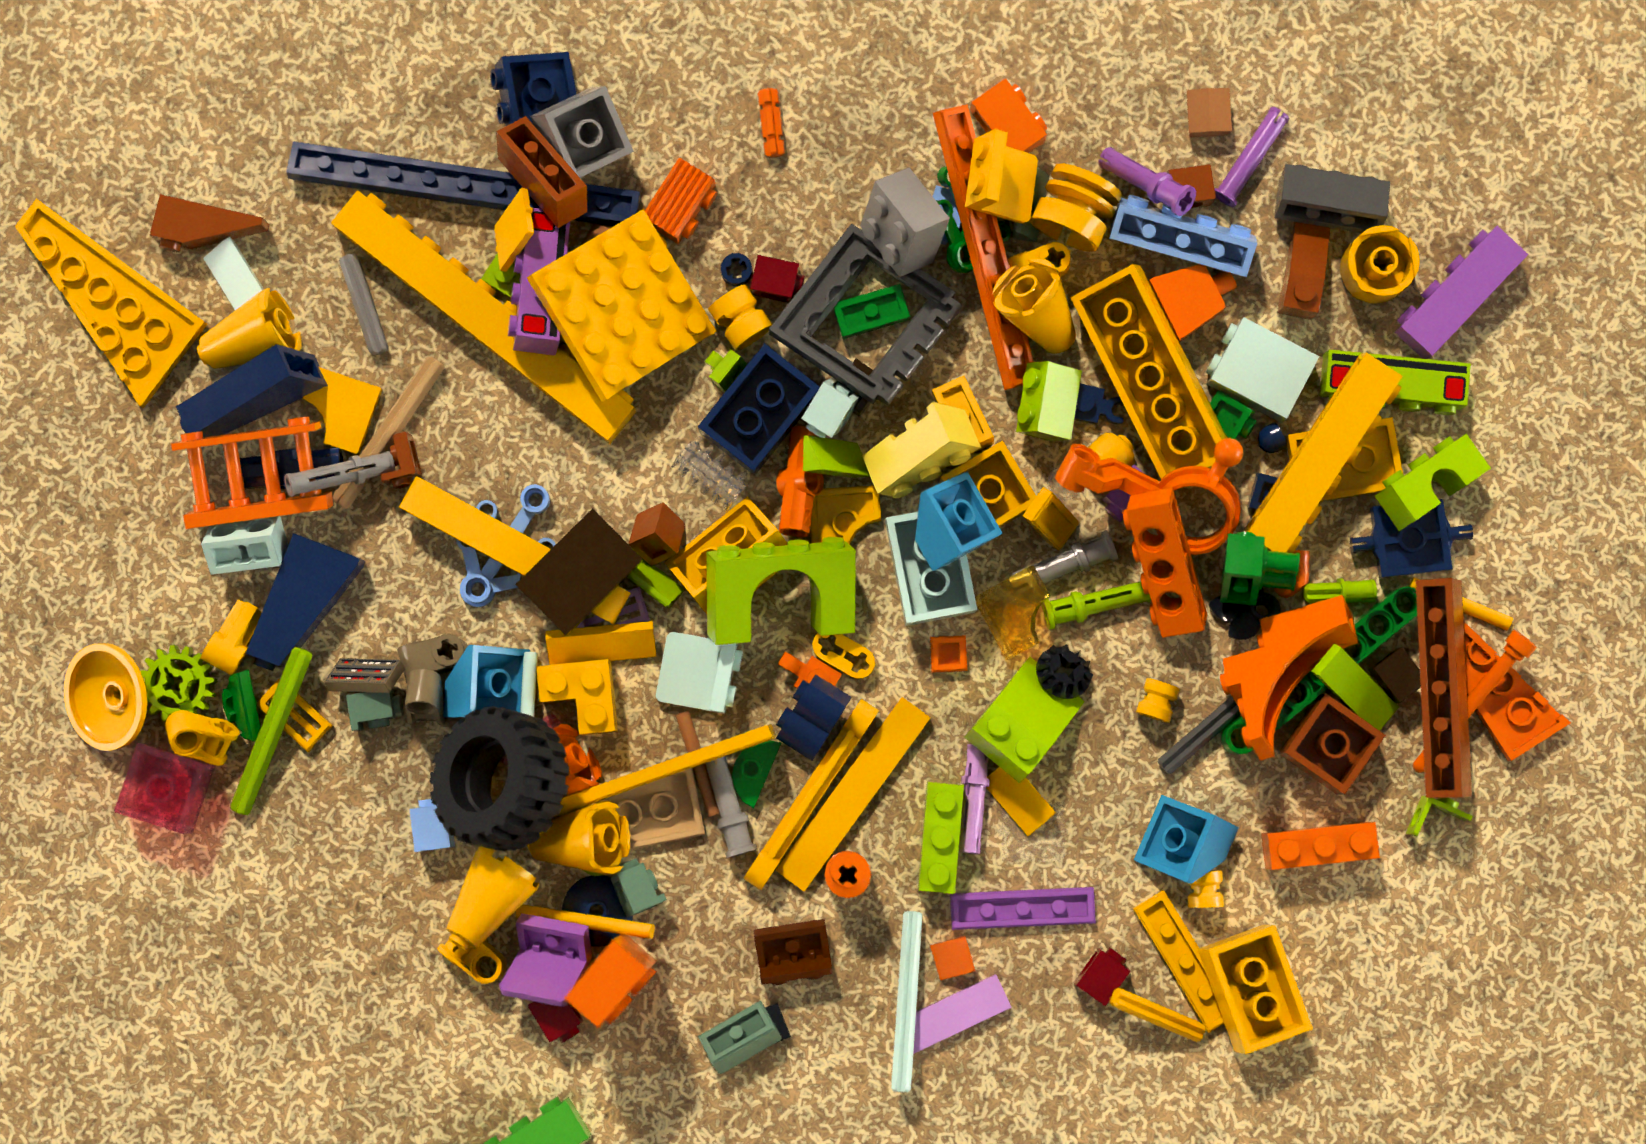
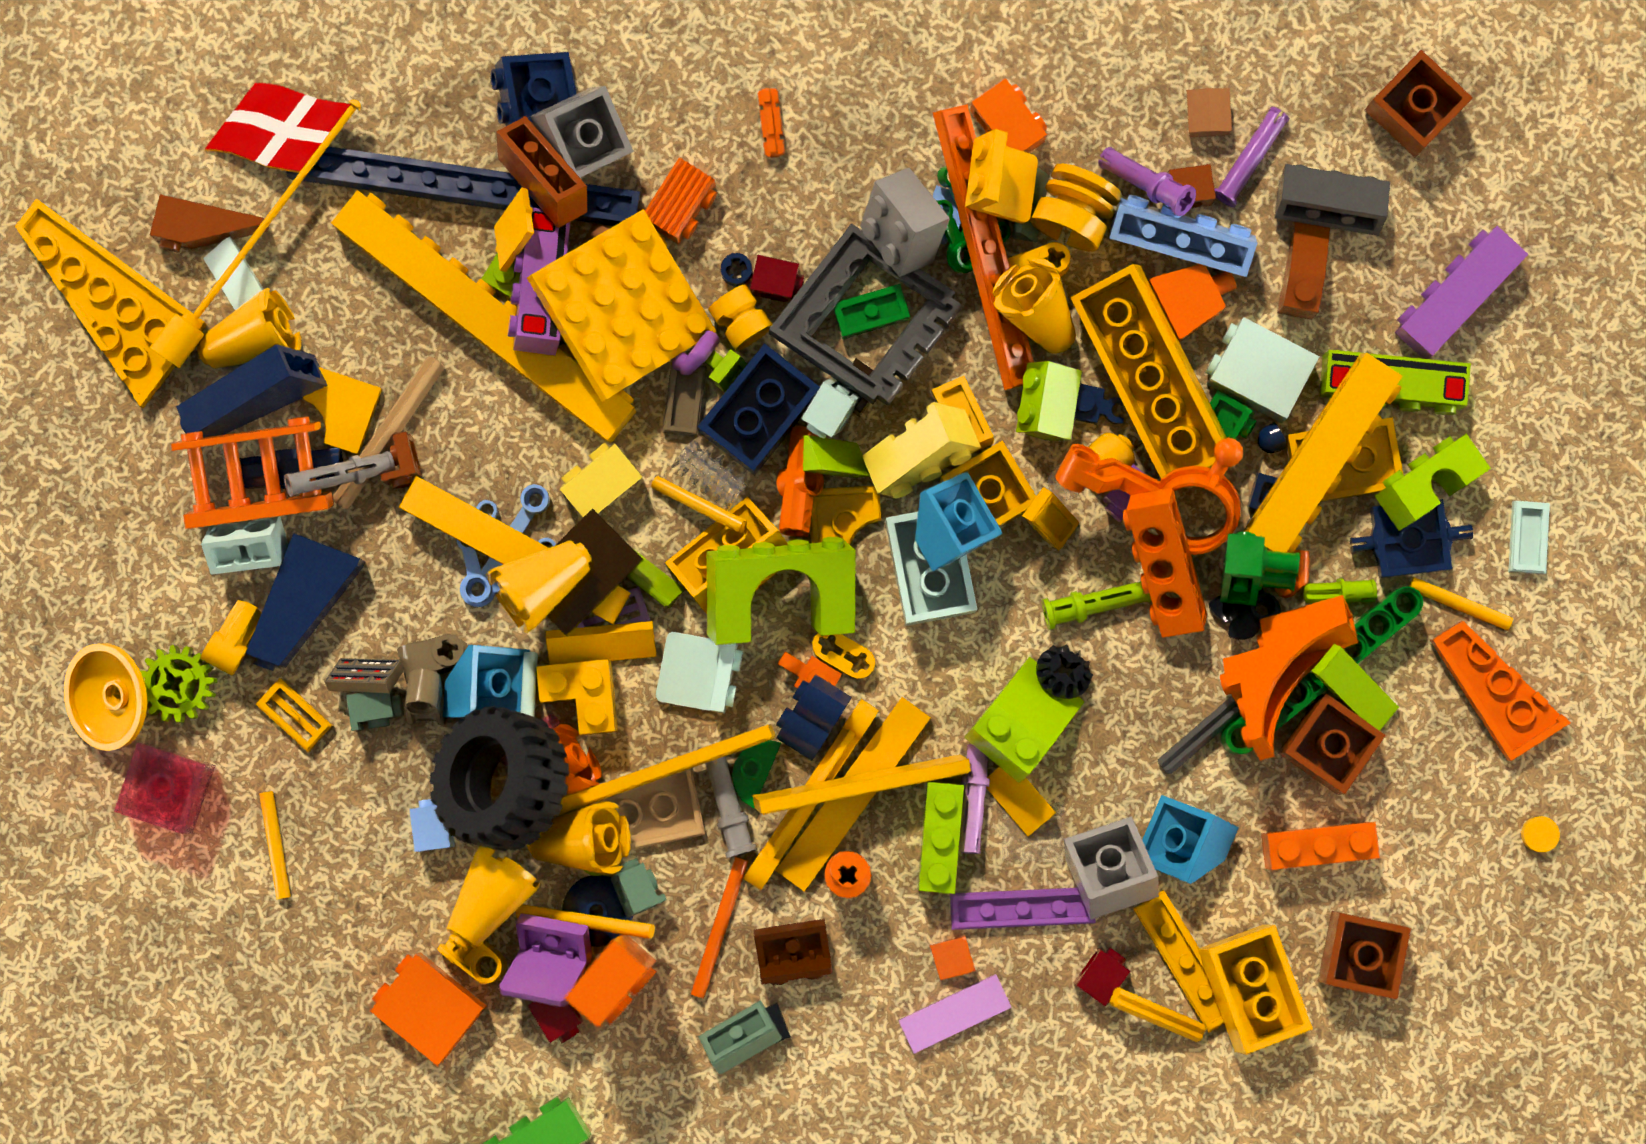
yellow piece [165,710,240,766] -> none
green plate [222,669,261,741] -> none
lime axle [230,647,313,815] -> none
light grey axle [339,254,389,355] -> none
dark orange panel [628,502,685,566] -> none
medium nougat bar [675,711,720,817] -> none
light aqua axle [891,911,923,1093] -> none
orange tile [930,635,967,673] -> none
clear yellow tile [975,565,1050,660] -> none
light grey pin [1009,530,1119,595] -> none
yellow wheel [1136,678,1181,723] -> none
yellow wheel [1187,870,1224,908] -> none
yellow brick [1340,225,1420,304] -> none
dark brown panel [1368,647,1421,704] -> none
lime bracket [1406,796,1473,836] -> none
orange piece [1413,629,1537,773] -> none
dark orange brick [1416,578,1472,798] -> none
none -> flag [150,83,361,368]
none -> yellow bar [259,791,291,900]
none -> orange brick [370,952,487,1066]
none -> yellow cone [486,540,592,634]
none -> light yellow brick [560,442,642,517]
none -> yellow bar [651,476,747,533]
none -> dark tan tile [663,362,706,437]
none -> medium lavender arm [672,331,720,375]
none -> orange bar [691,856,749,998]
none -> yellow tile [753,754,971,815]
none -> light grey brick [1064,816,1159,920]
none -> dark orange brick [1318,911,1411,1000]
none -> dark orange brick [1364,50,1473,158]
none -> light aqua tile [1508,501,1550,574]
none -> yellow tile [1521,816,1560,852]

